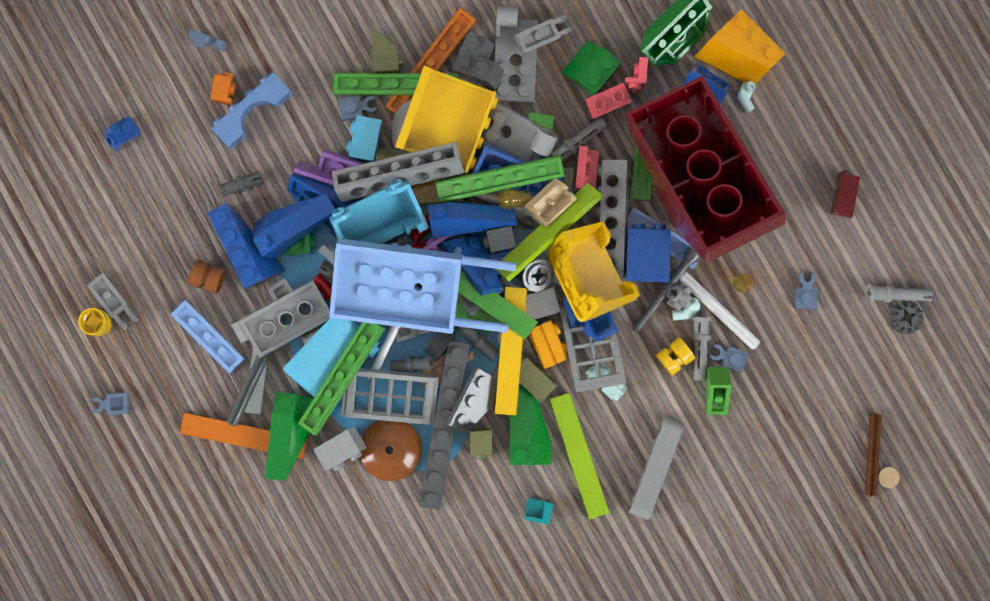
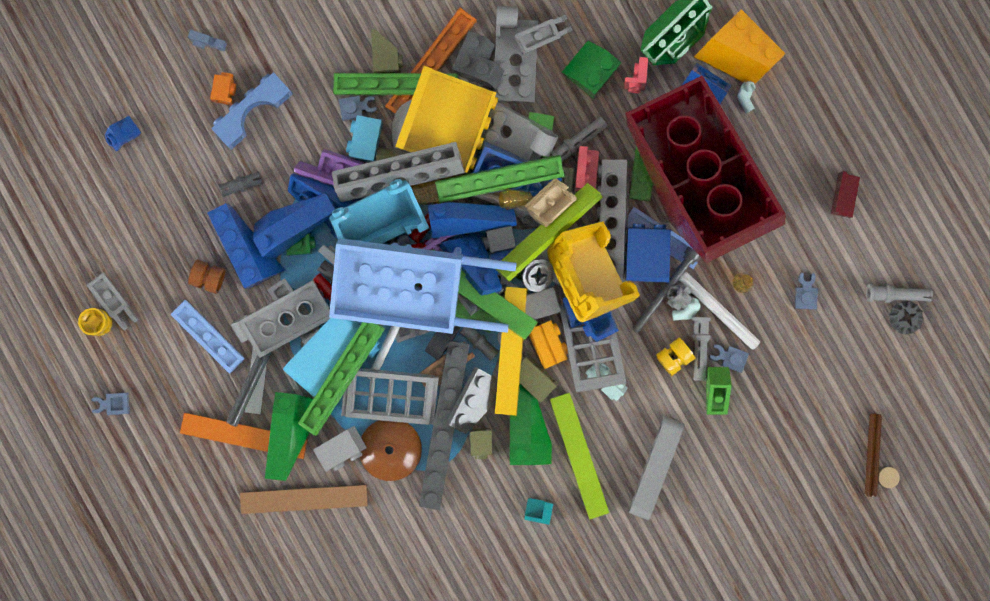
dark grey pin [390,355,434,373] -> none
coral bracket [585,83,632,119] -> none
none -> medium nougat tile [240,485,368,514]

